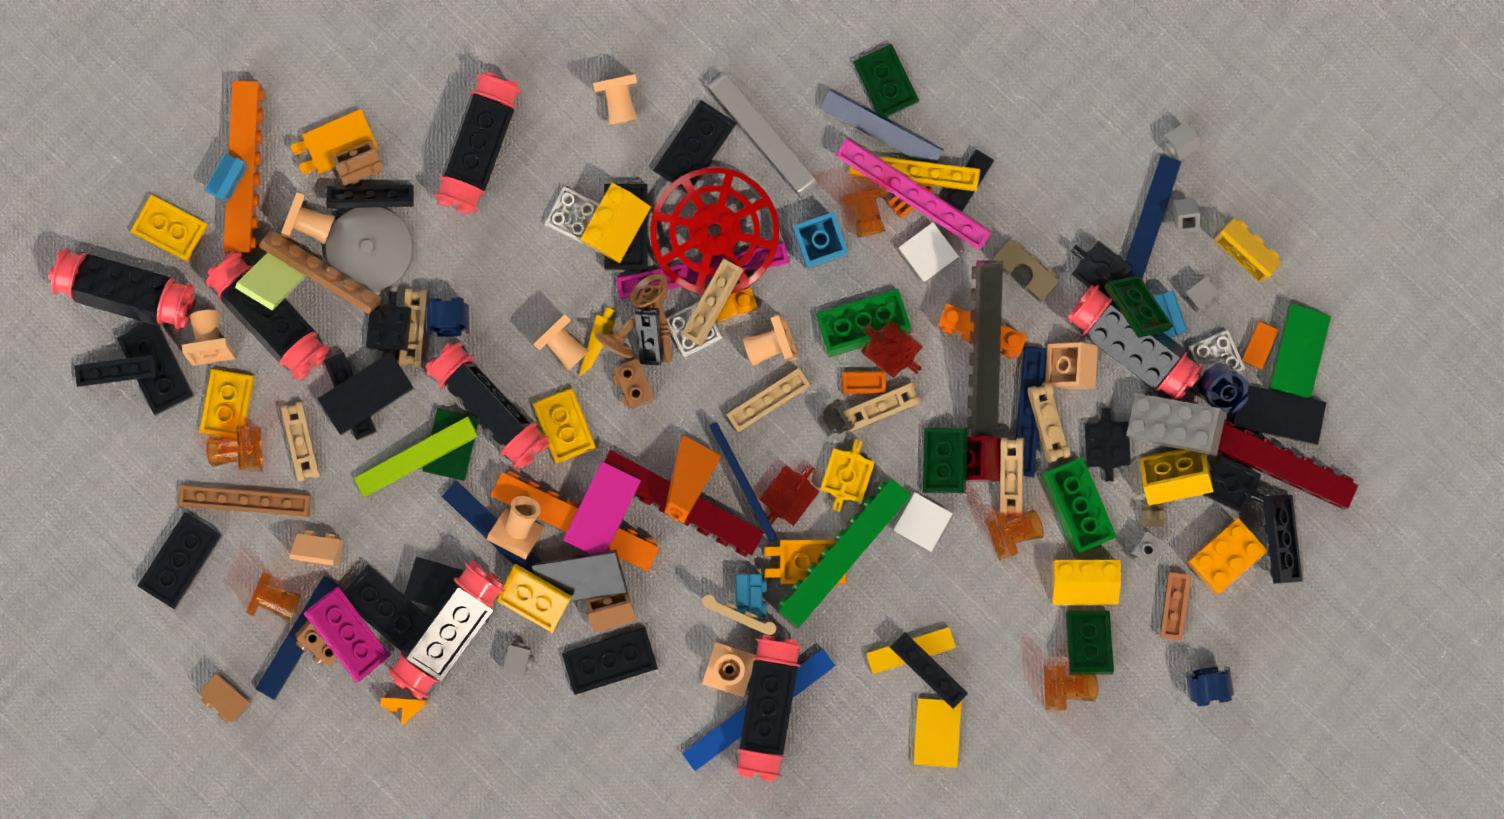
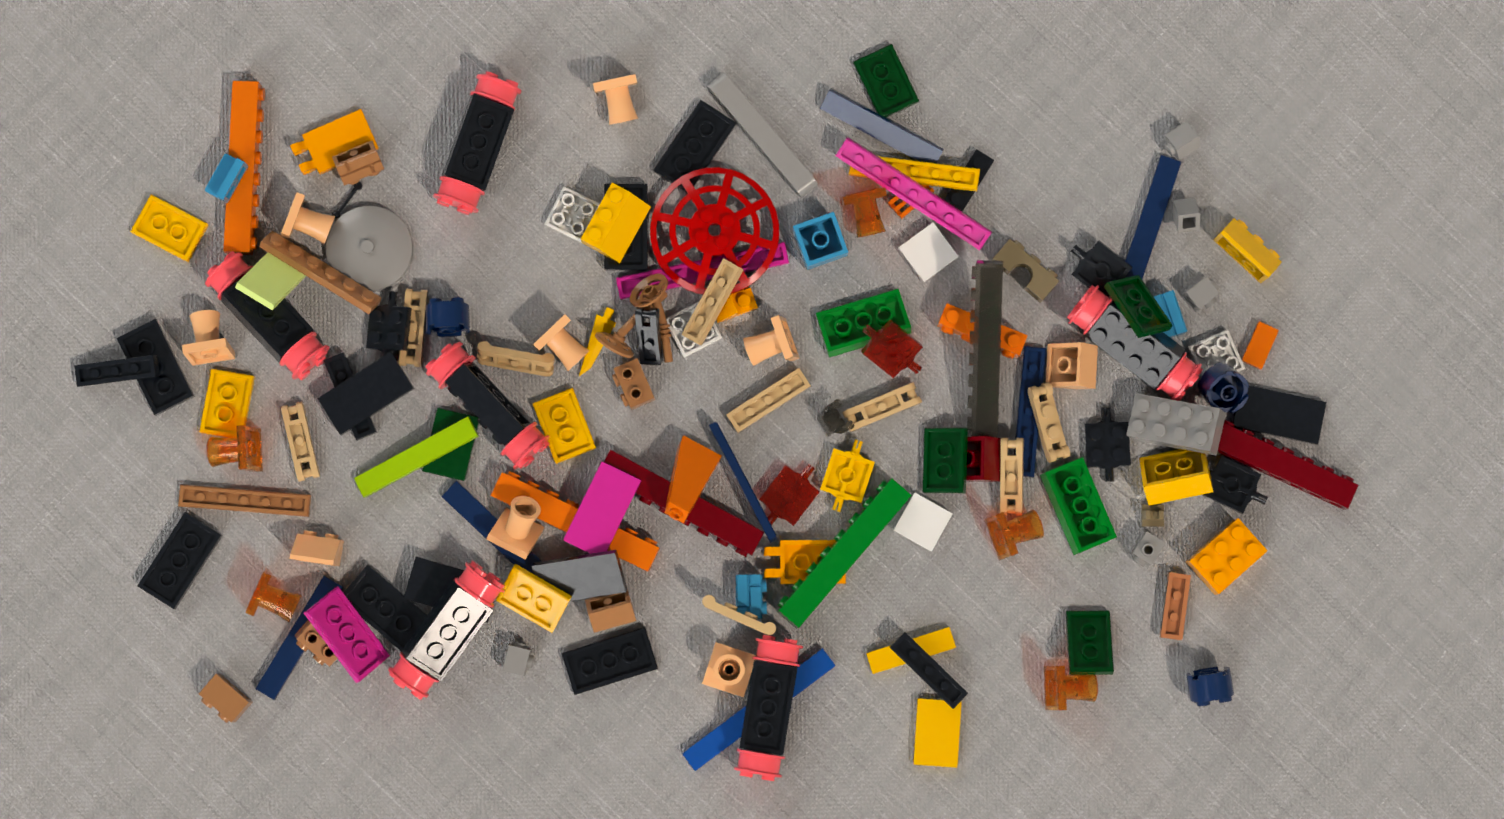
black brick [48,248,196,330] -> none
black plate [326,185,414,208] -> none
light orange slope [380,697,428,726] -> none
orange tile [842,371,886,394] -> none
yellow slope [1052,560,1121,605] -> none
black plate [1263,495,1303,584] -> none
green slope [1268,304,1331,399] -> none
none -> tan plate [477,341,554,377]

